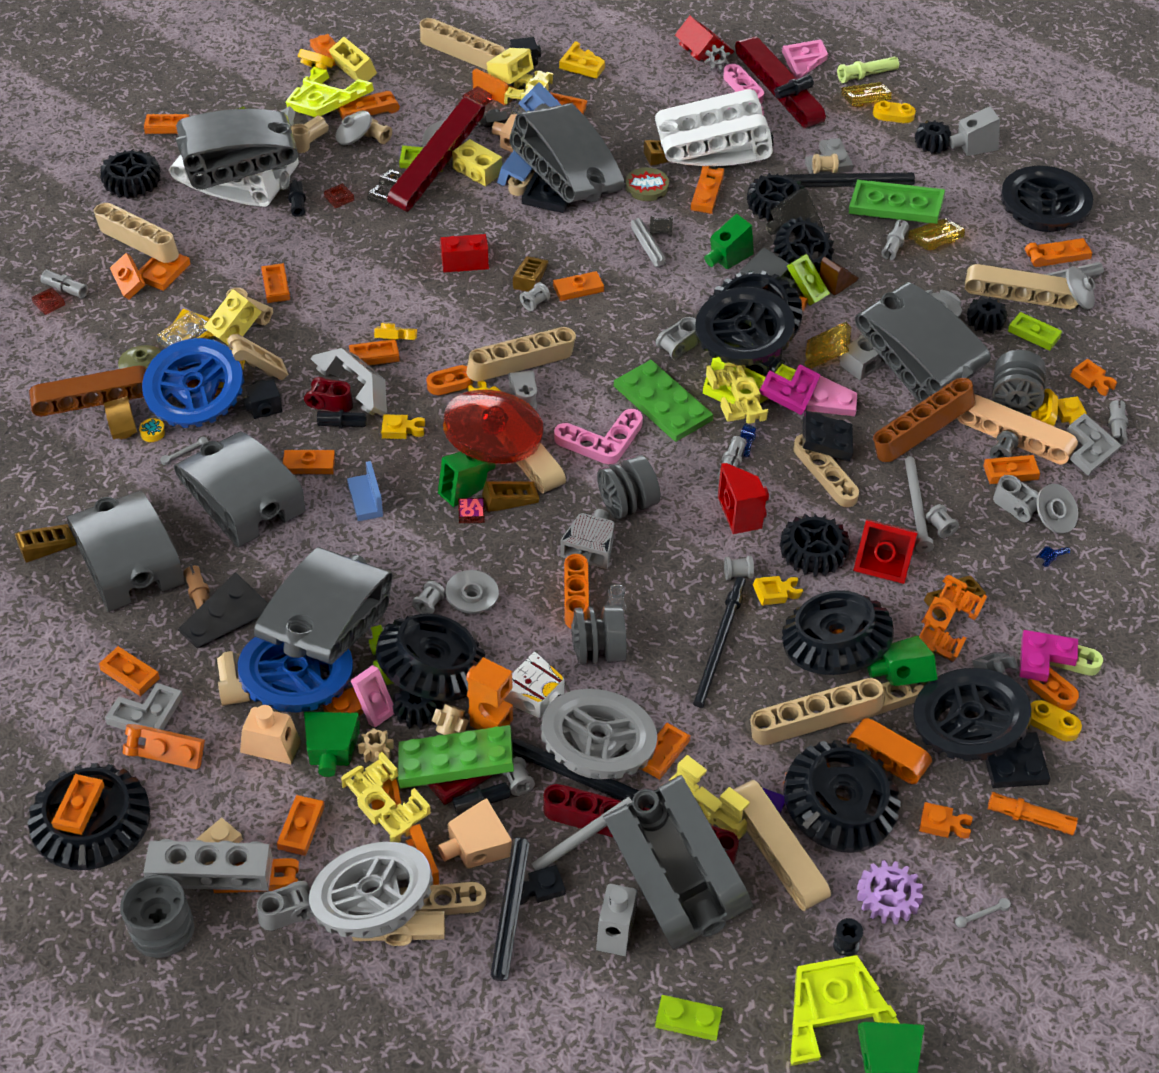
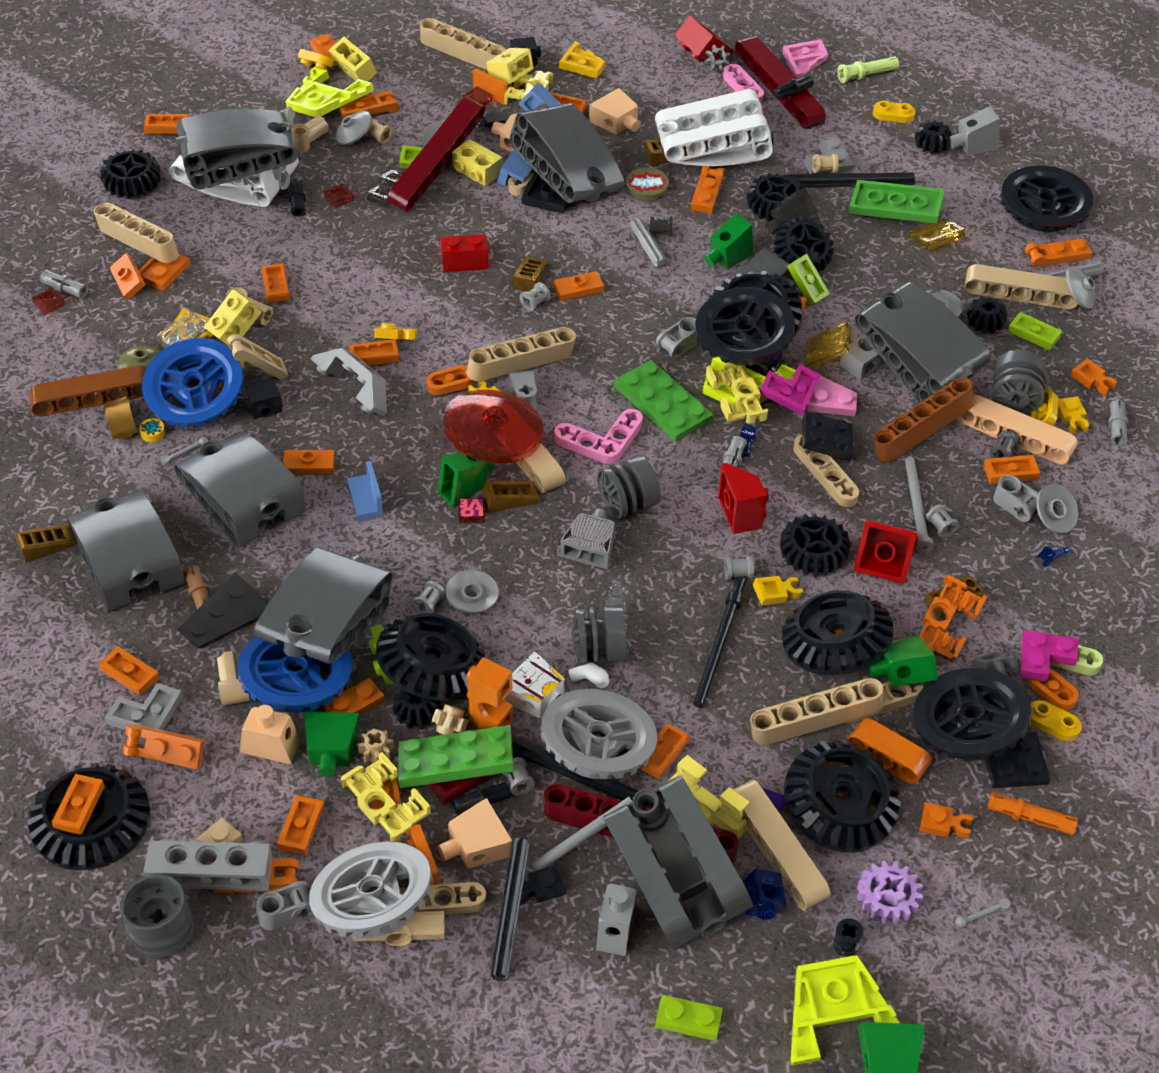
dark red piece [304,377,353,412] -> none
black axle [317,409,367,429] -> none
bright pink plate [351,665,394,728] -> none
yellow plate [381,414,425,439] -> none
orange beam [564,554,589,628] -> none
reddish brown slope [819,257,859,296] -> none
clear yellow plate [841,82,892,107] -> none
light grey pin [881,220,909,260] -> none
light grey plate [1066,413,1122,476] -> none
none -> white arm [569,663,610,689]
none -> light nougat torso [589,88,641,134]
none -> clear blue brick [742,869,787,920]

